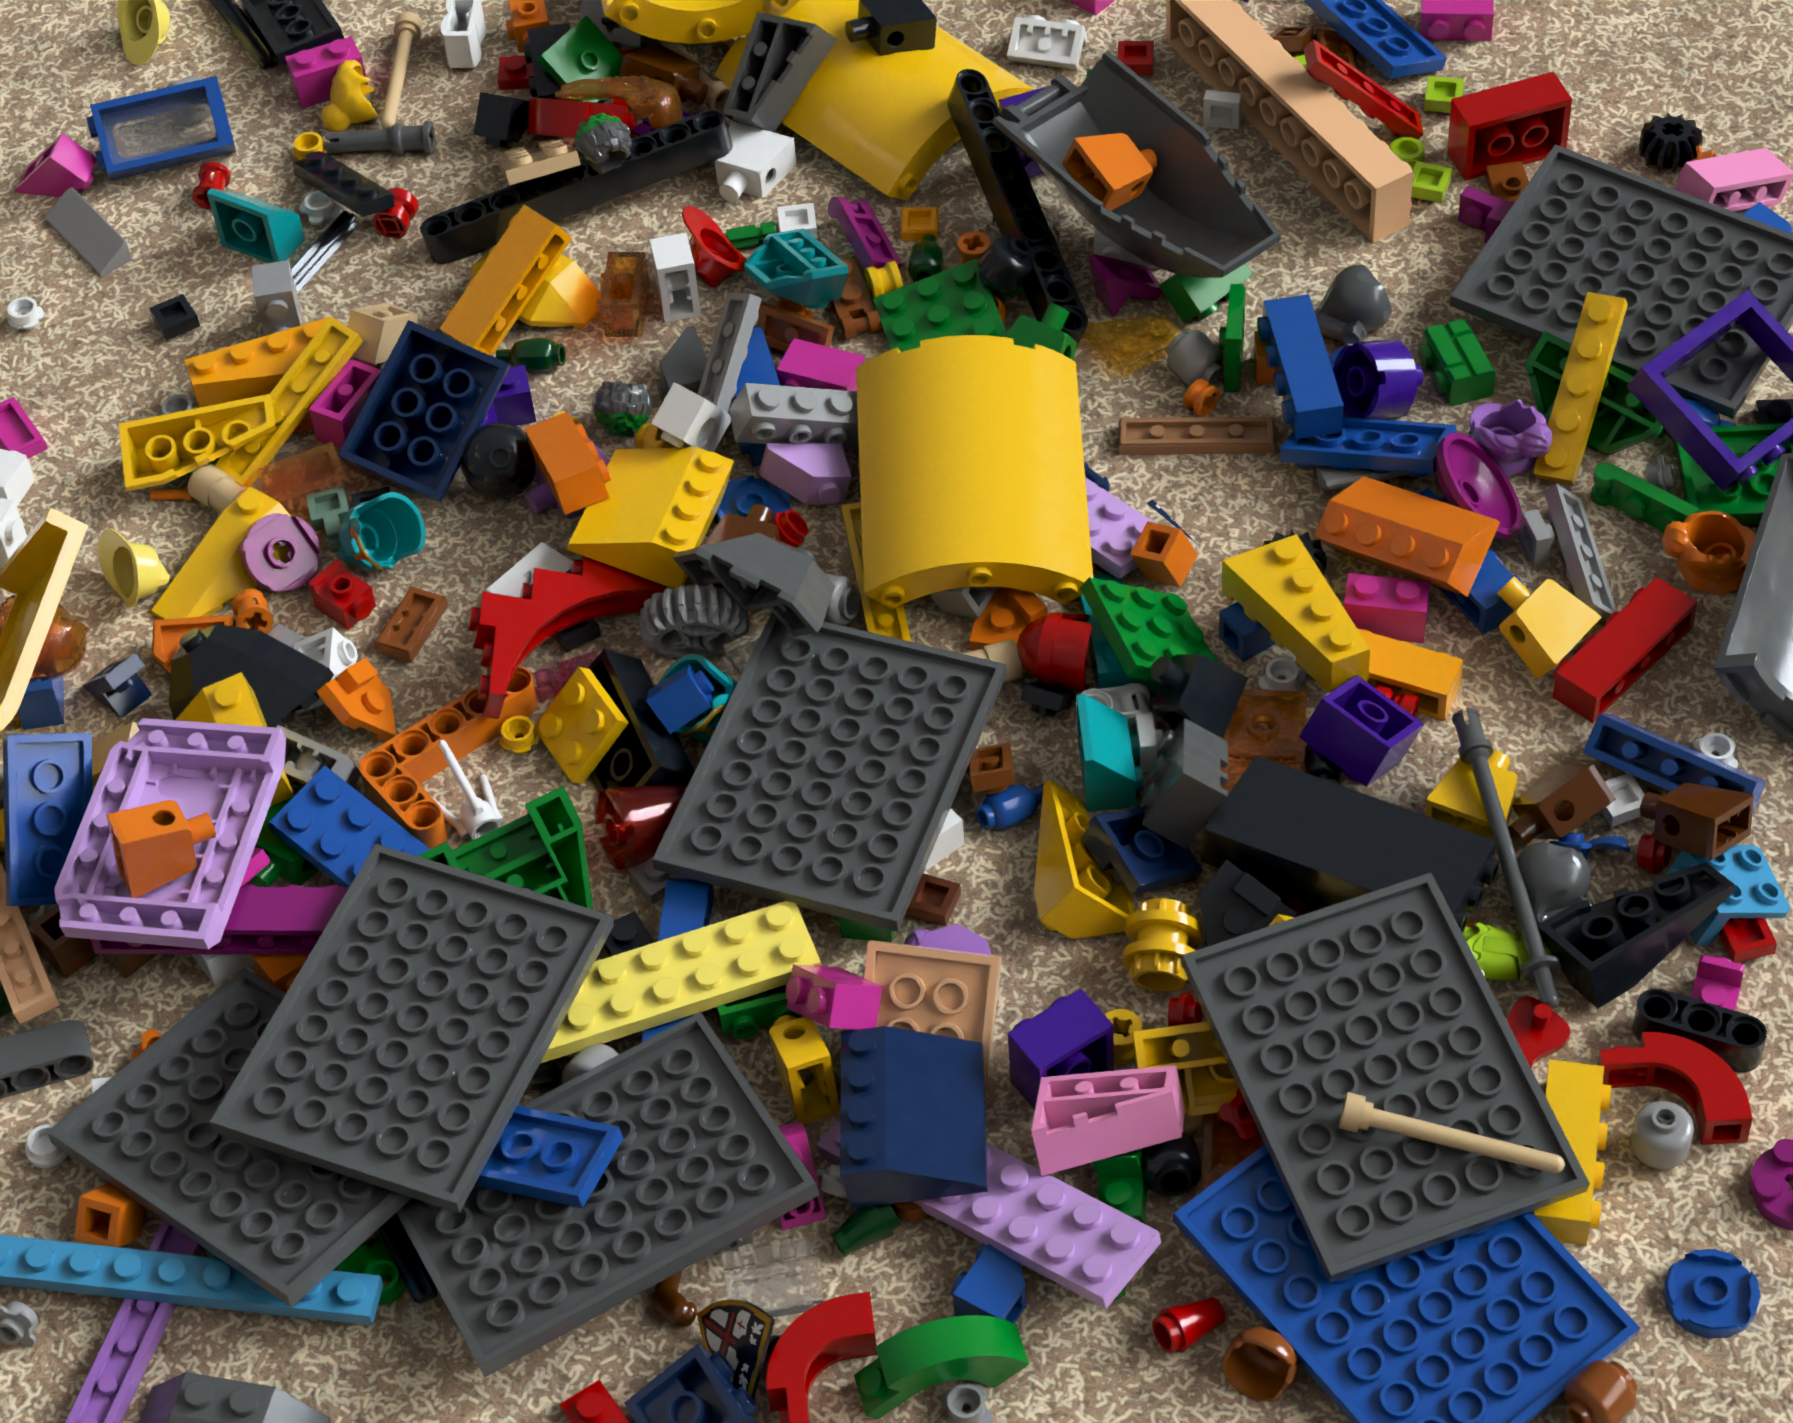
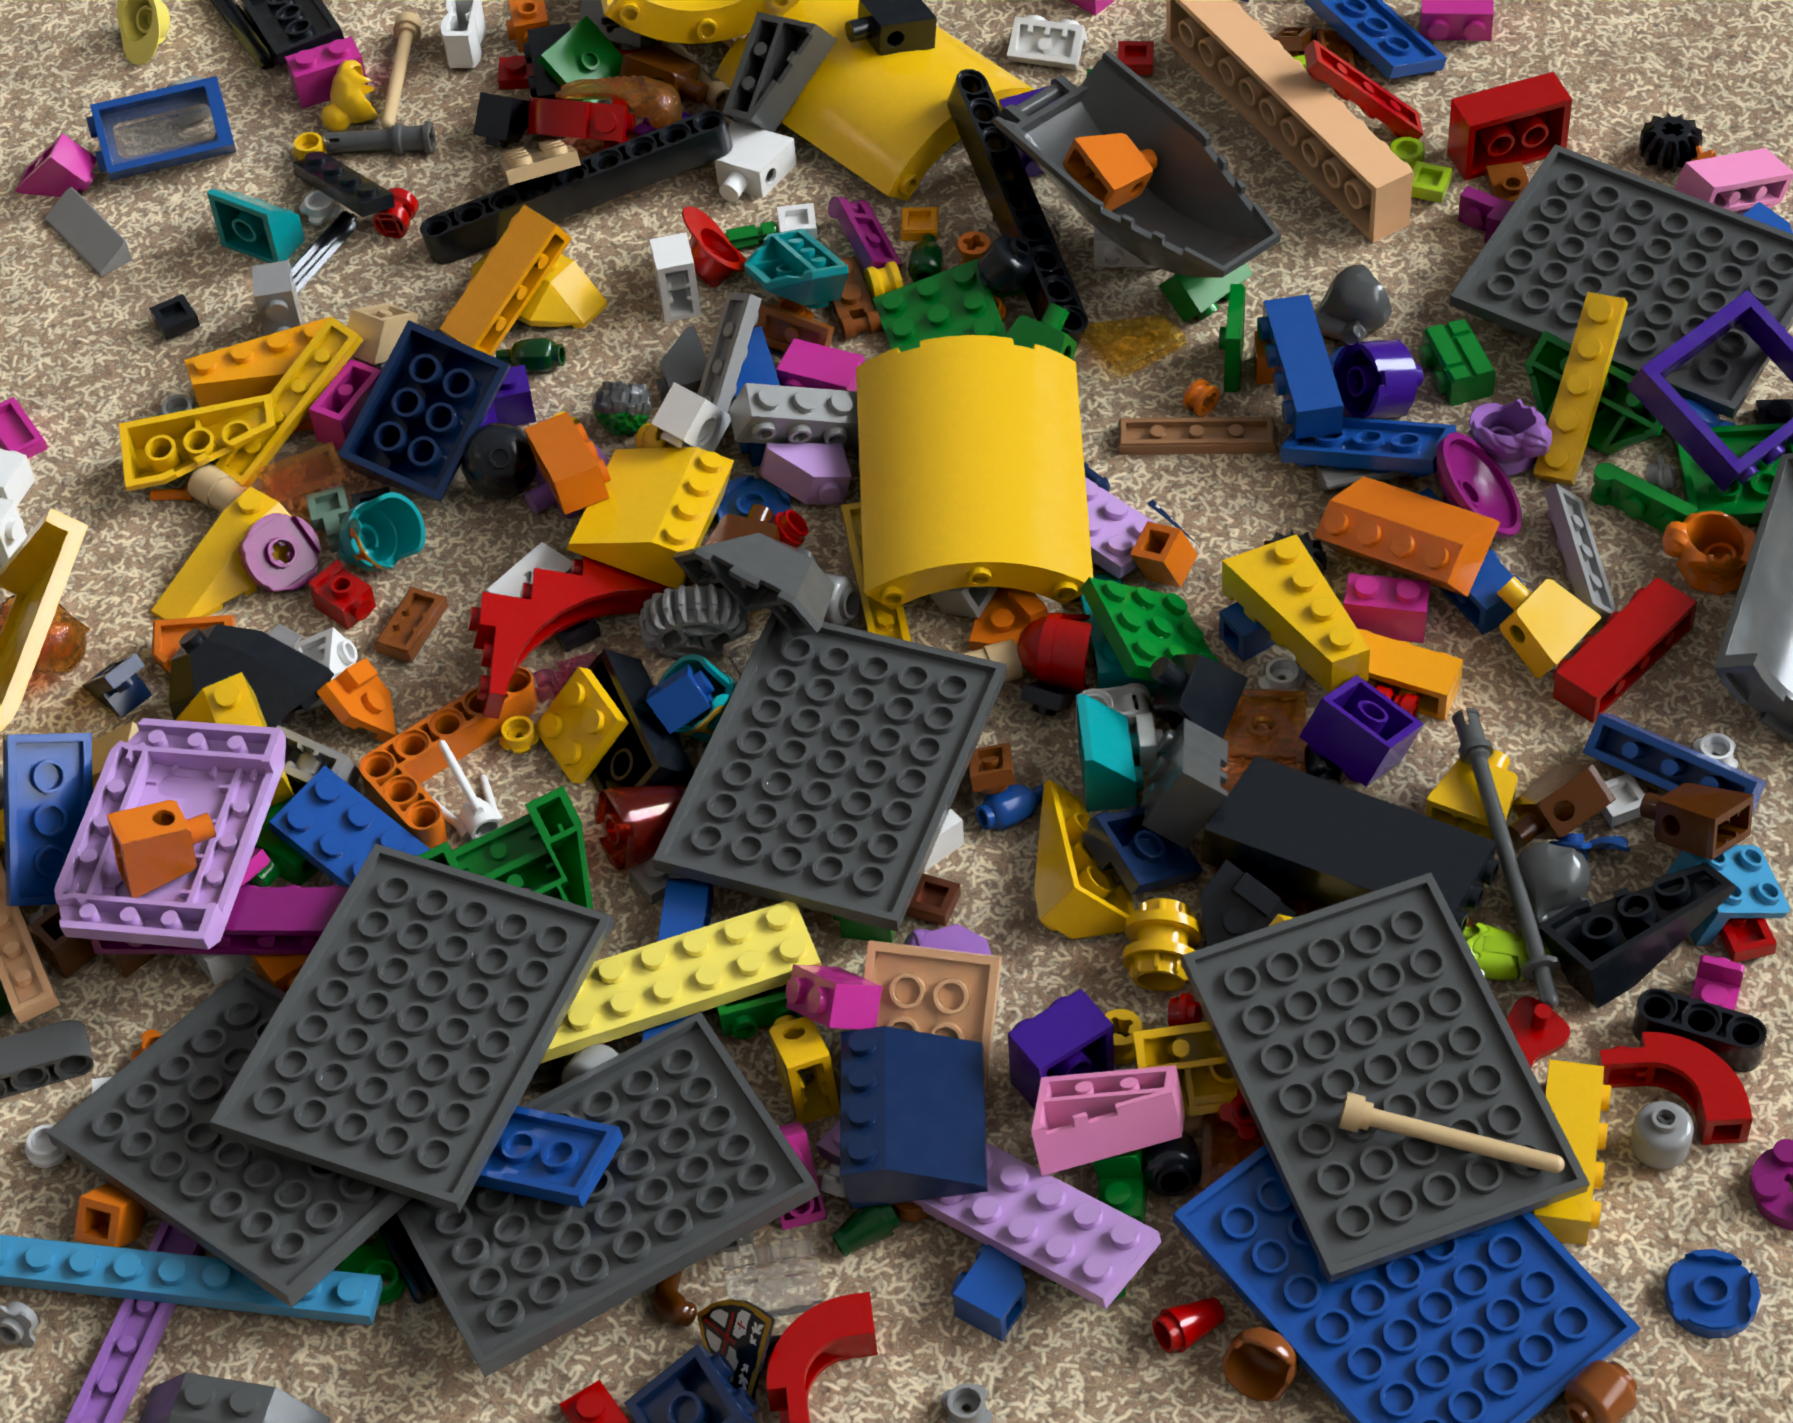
white plate [7,297,44,330] -> none
blue slope [18,674,64,730] -> none
light yellow piece [98,529,170,607] -> none
red bush [192,162,231,209] -> none
orange bush [232,589,273,634] -> none
dark grey piece [573,113,632,174] -> none
clear orange brick [596,252,650,337] -> none
black plate [603,911,654,957] -> none
green arch [854,1315,1029,1419] -> none
magenta slope [1089,254,1163,317] -> none
light grey head [1166,330,1223,386] -> none
white plate [1203,90,1242,130] -> none
lime plate [1424,76,1464,113] -> none
light grey plate [1519,509,1555,567] -> none
red plate [1637,832,1672,875] -> none

